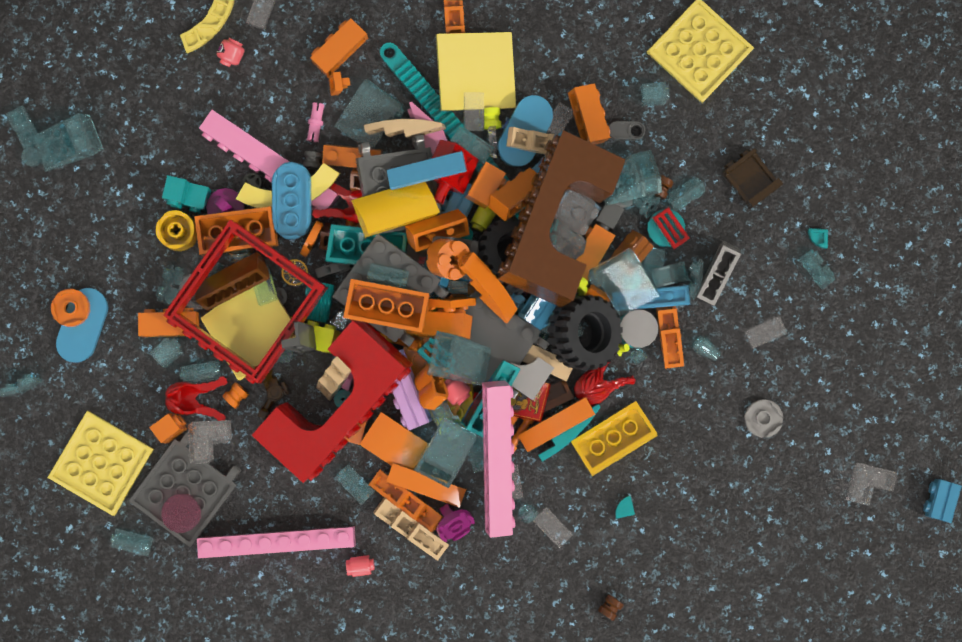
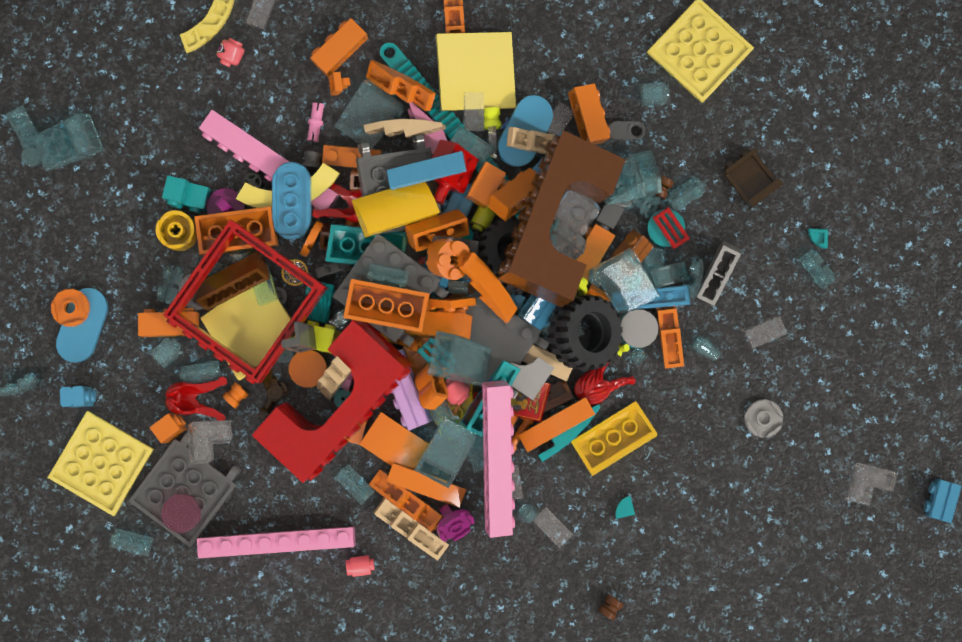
none -> dark azure brick [60,386,96,408]
none -> orange tile [289,350,327,388]
none -> orange slope [366,60,436,111]

